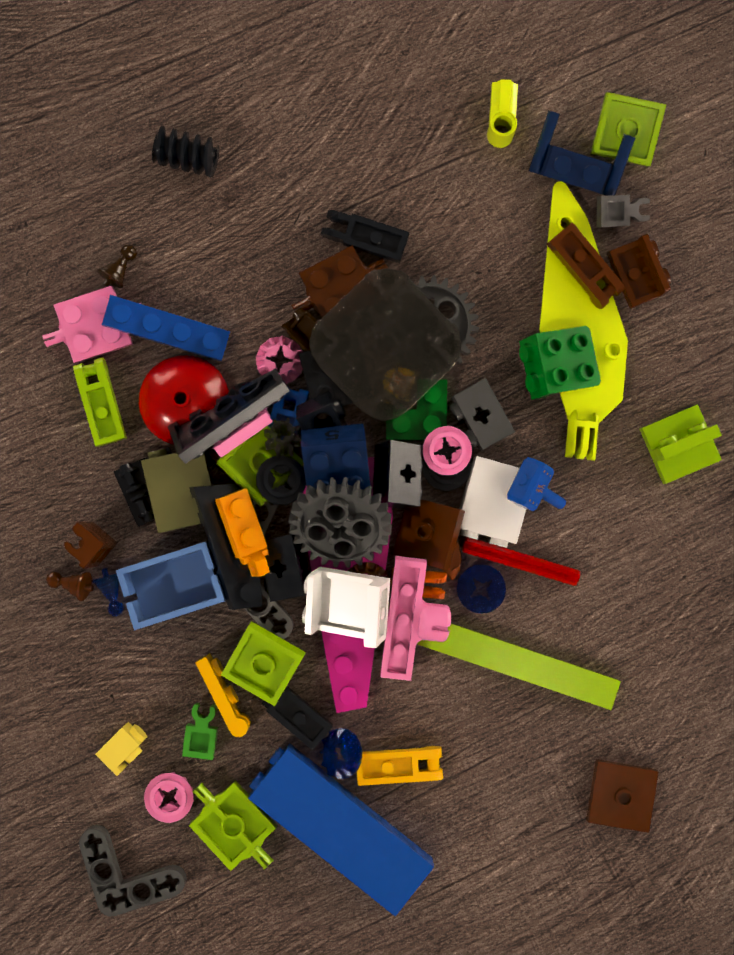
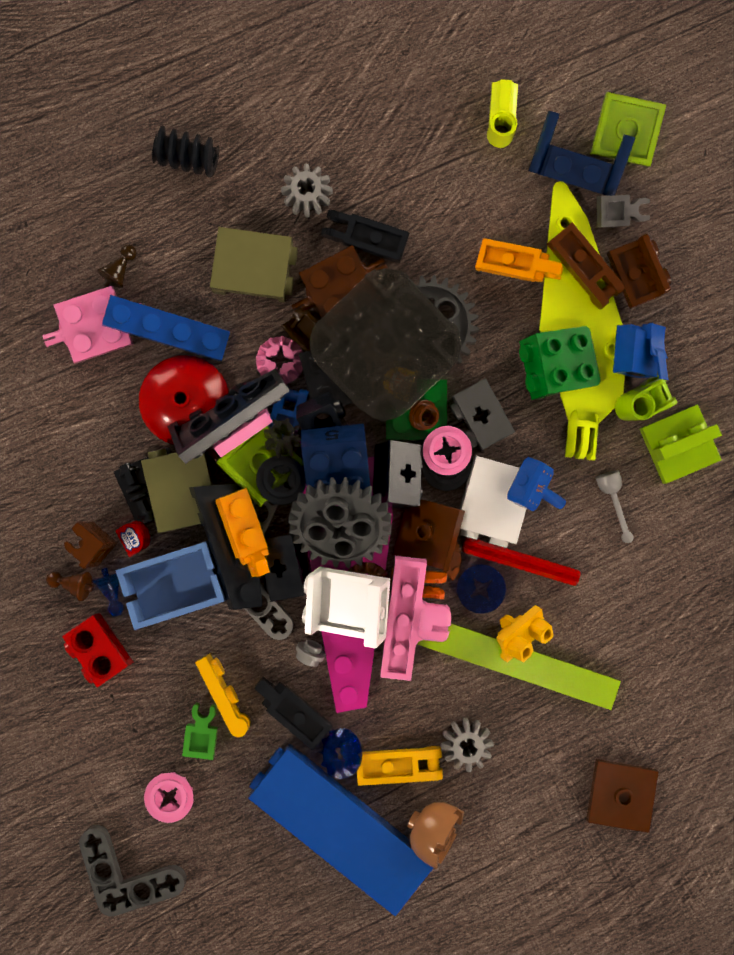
lime plate [73,357,127,447] -> none
light yellow brick [95,722,147,776] -> none
lime plate [189,780,277,871] -> none
lime bracket [221,621,306,706] -> none
none -> red brick [62,613,134,688]
none -> red tile [115,521,150,558]
none -> olive panel [210,227,298,303]
none -> light grey gear [281,163,333,218]
none -> light grey plate [296,640,326,667]
none -> medium nougat cylinder [407,802,464,869]
none -> reddish brown plate [409,399,439,430]
none -> light grey gear [441,718,494,772]
none -> light orange hinge [475,238,563,282]
none -> yellow hips [496,605,553,663]
none -> light grey hinge [595,470,634,543]
none -> blue piece [613,323,669,380]
none -> lime piece [615,375,678,421]

